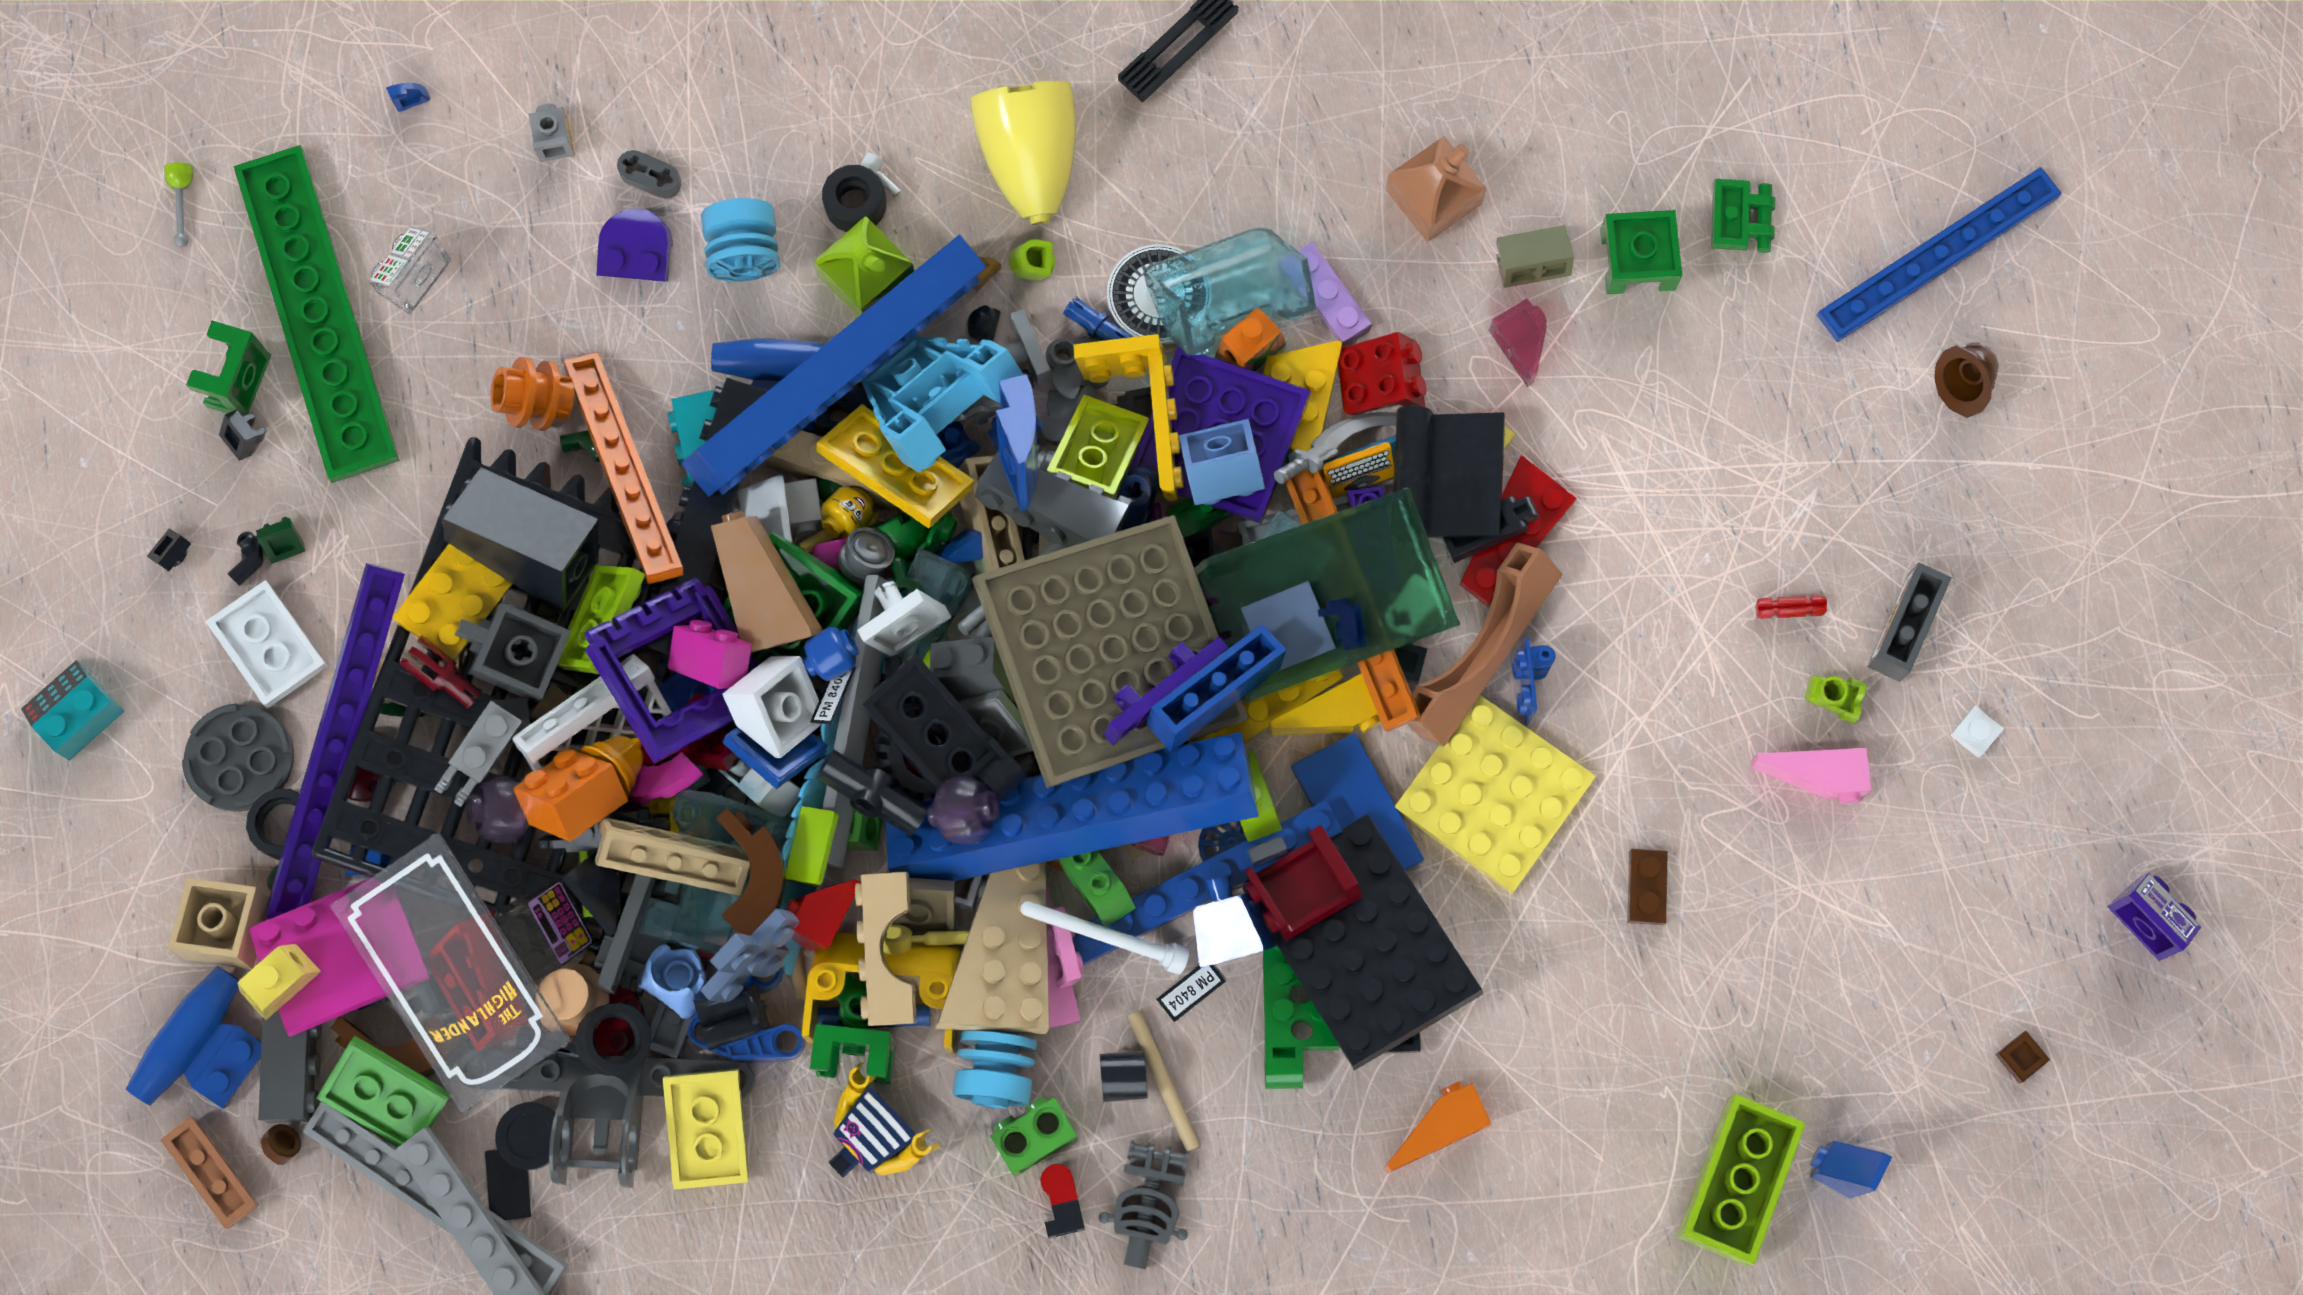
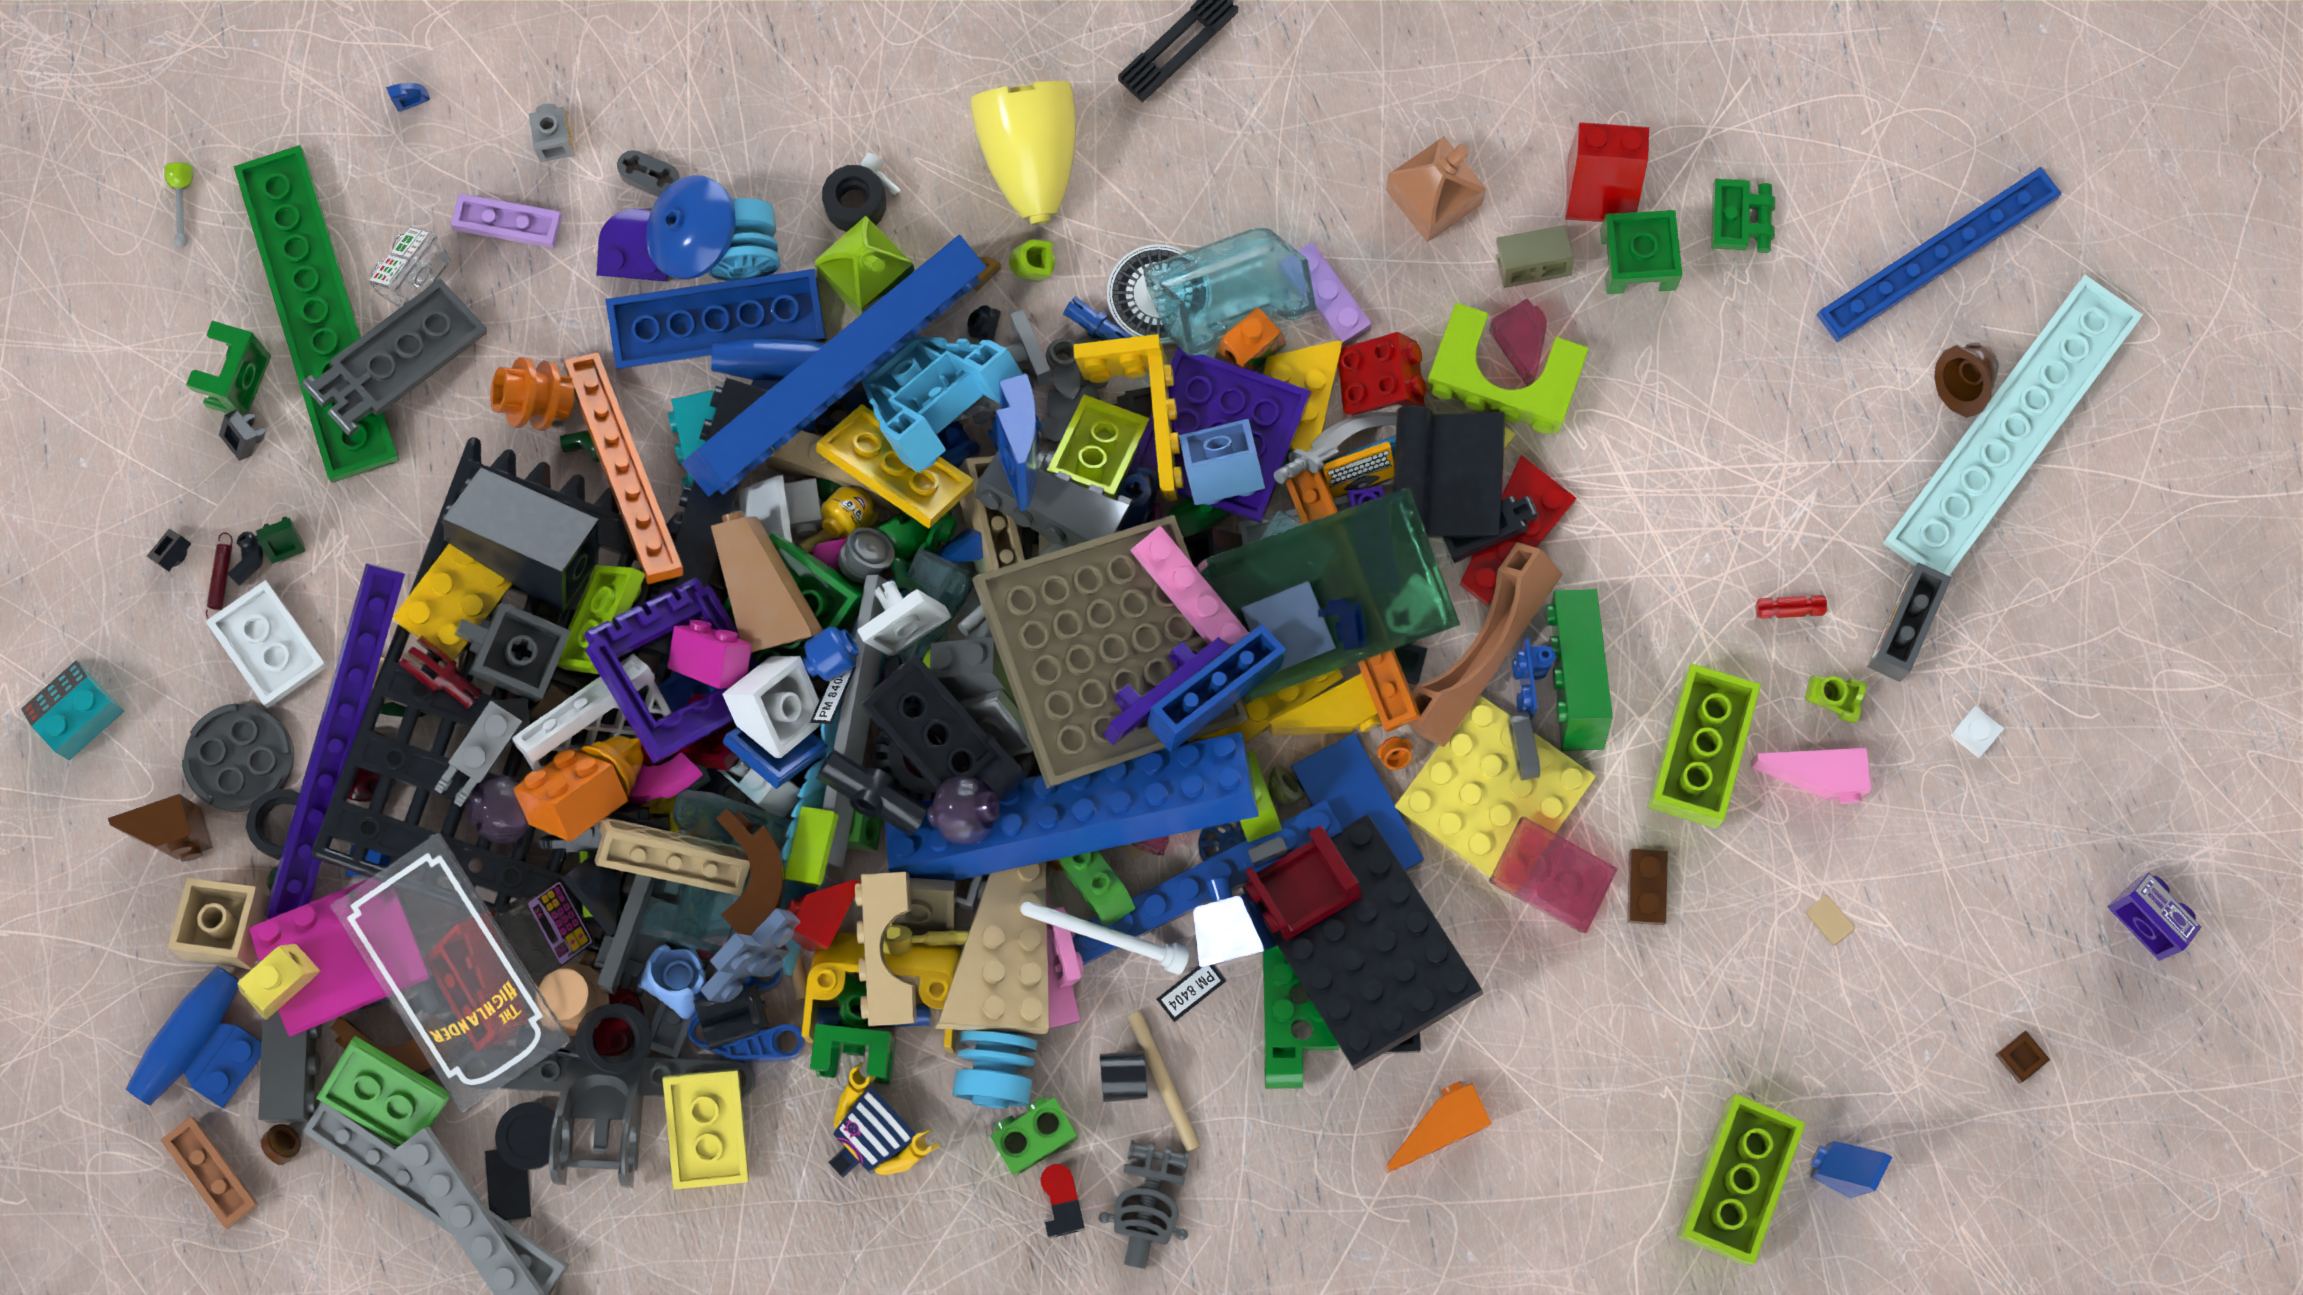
none -> reddish brown slope [108,794,213,862]
none -> dark red piece [206,532,233,619]
none -> dark grey hinge [301,278,487,436]
none -> lavender plate [451,193,562,249]
none -> blue arch [605,269,826,369]
none -> blue dish [646,175,735,280]
none -> bright pink plate [1130,526,1249,649]
none -> olive animal [1268,765,1305,804]
none -> orange plate [1377,736,1412,770]
none -> lime arch [1426,302,1589,434]
none -> clear pink plate [1488,817,1618,933]
none -> dark grey beam [1508,711,1540,781]
none -> green wedge [1545,589,1613,751]
none -> red slope [1565,122,1650,222]
none -> lime brick [1646,663,1761,829]
none -> tan sticker [1806,895,1855,945]
none -> light aqua plate [1883,275,2143,576]

